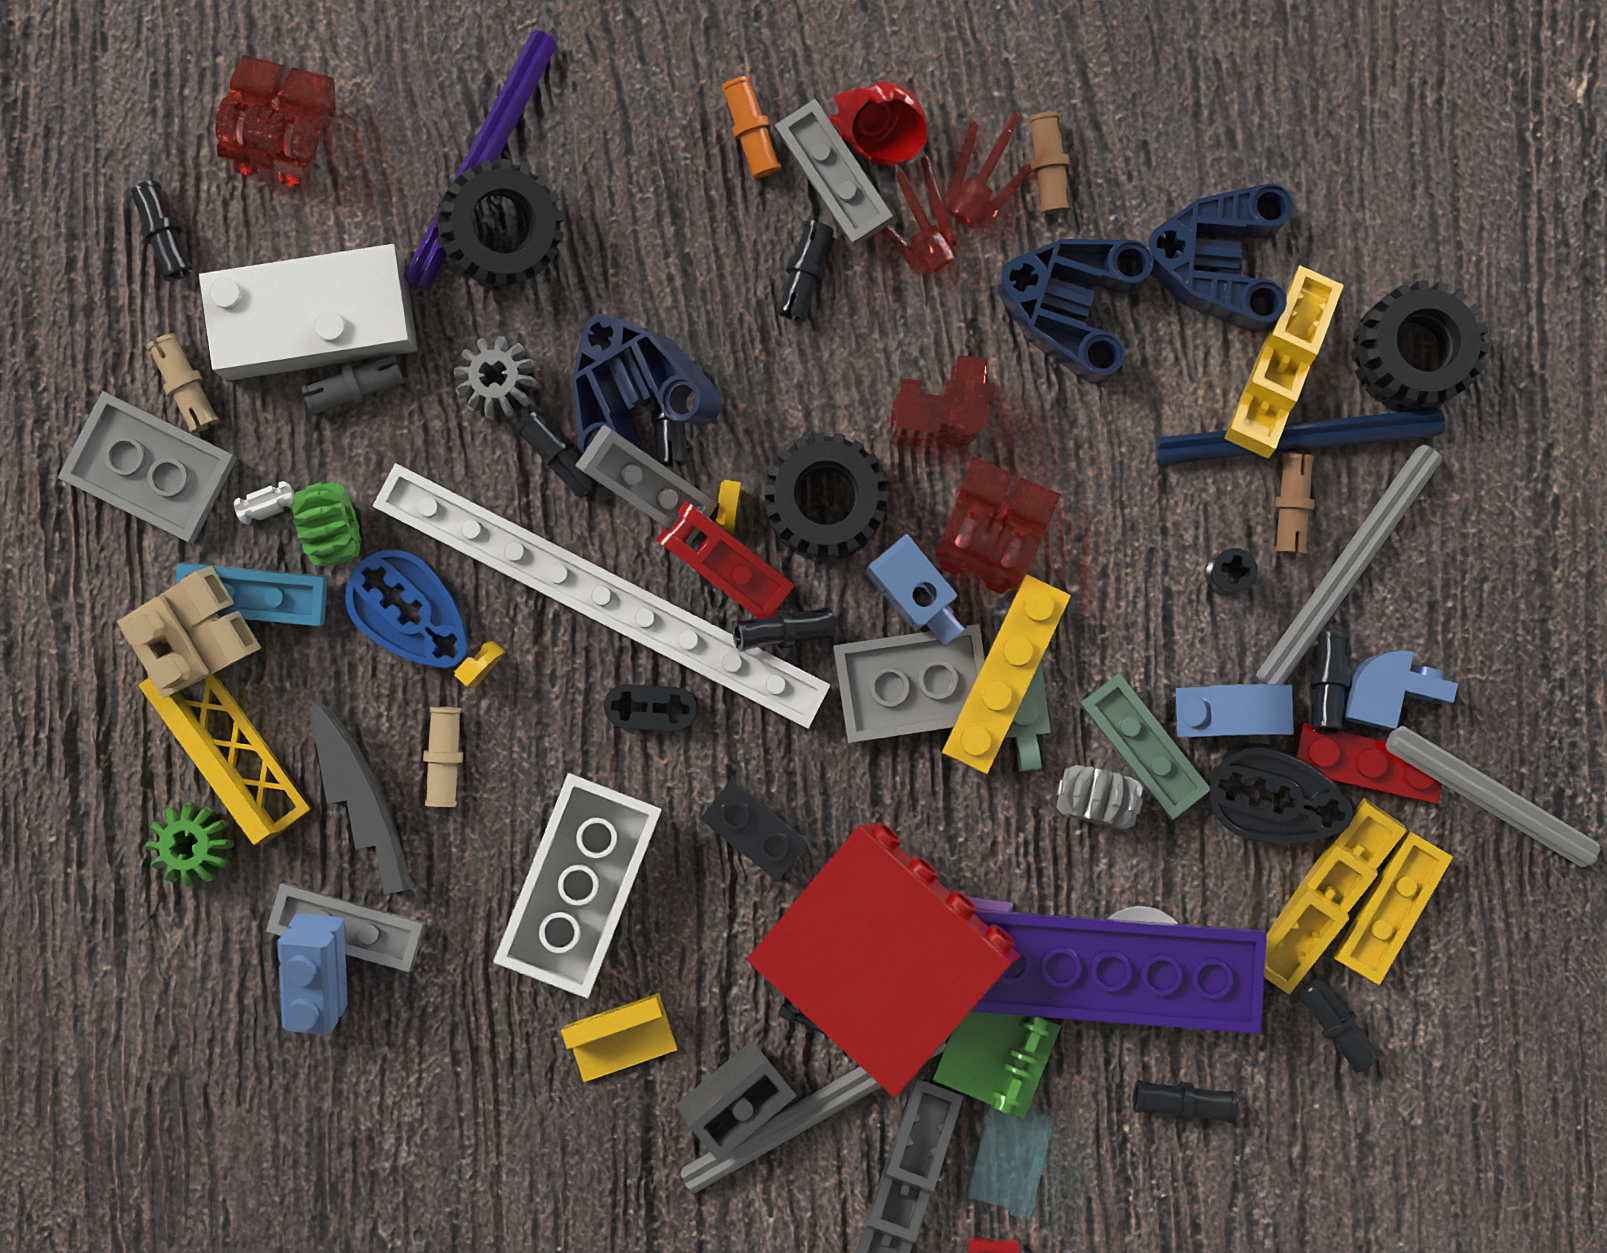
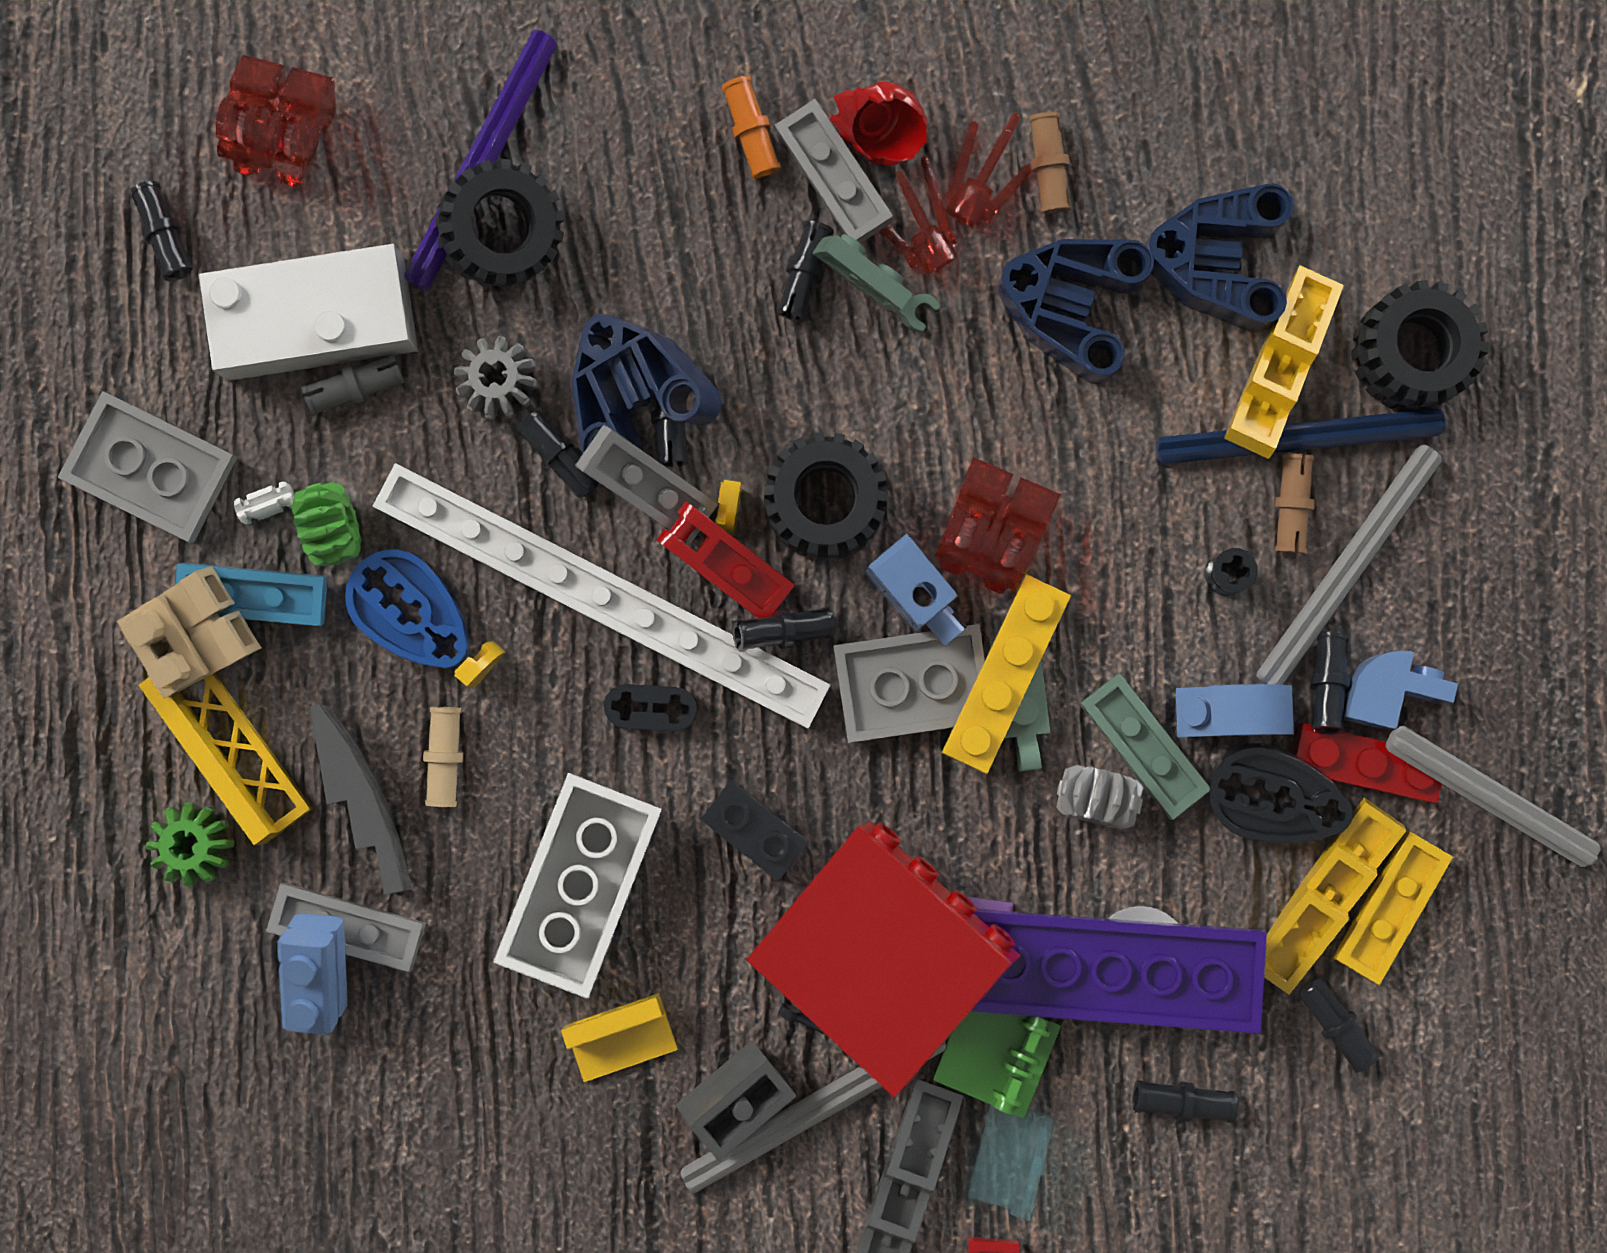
tan pin [146,333,220,434] -> none
clear red hips [889,356,996,448] -> none
none -> sand green plate [812,234,940,331]

